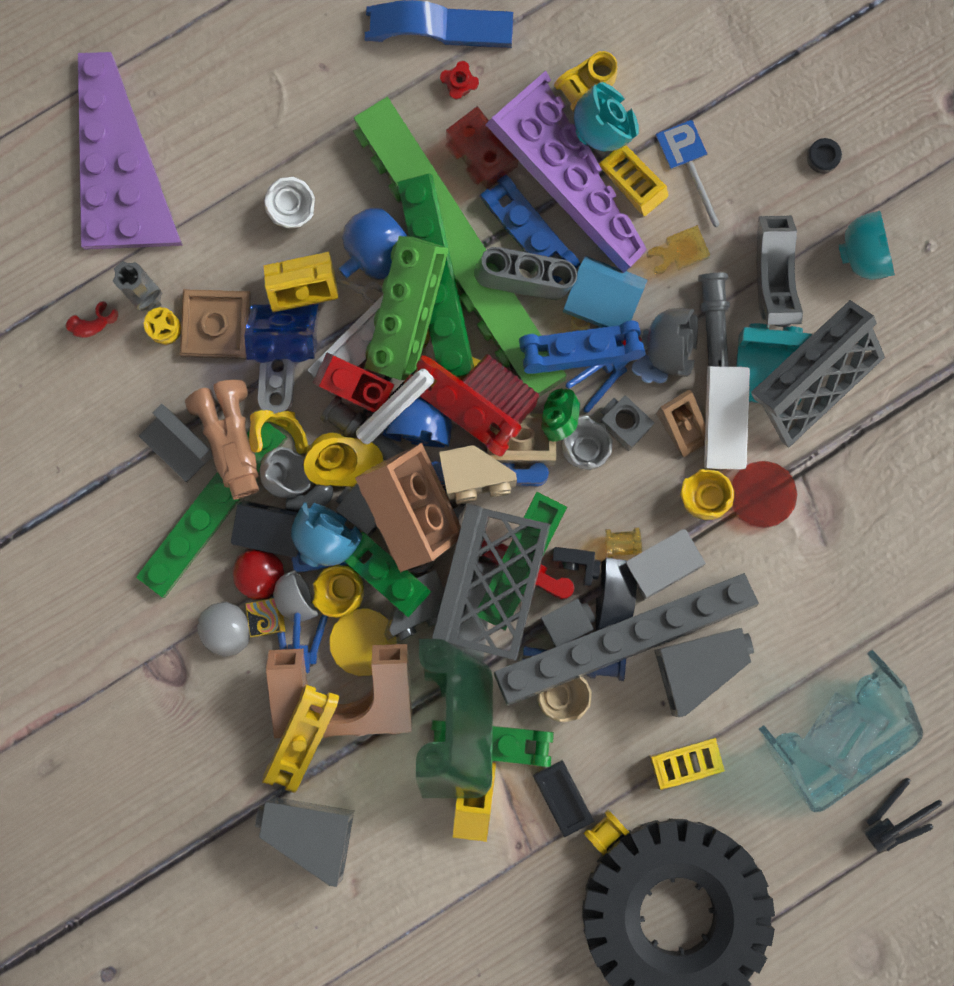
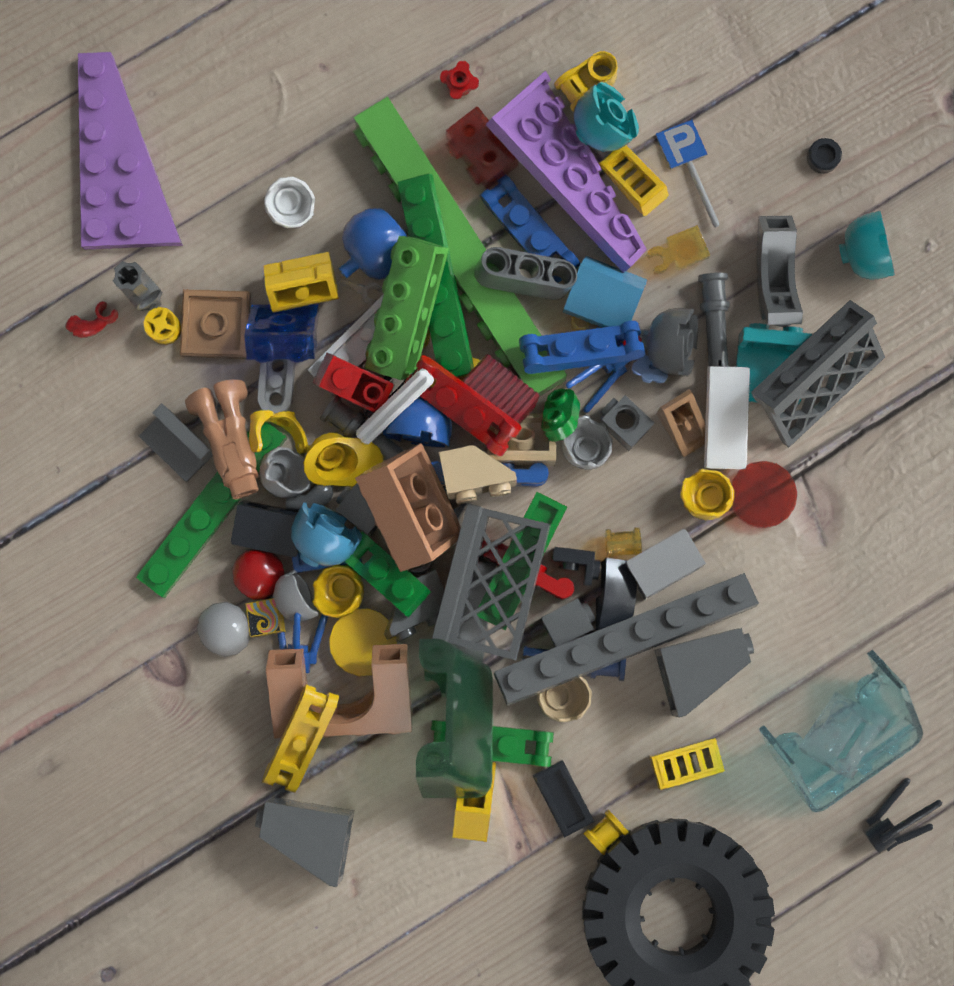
blue piece [364,0,514,48] -> none

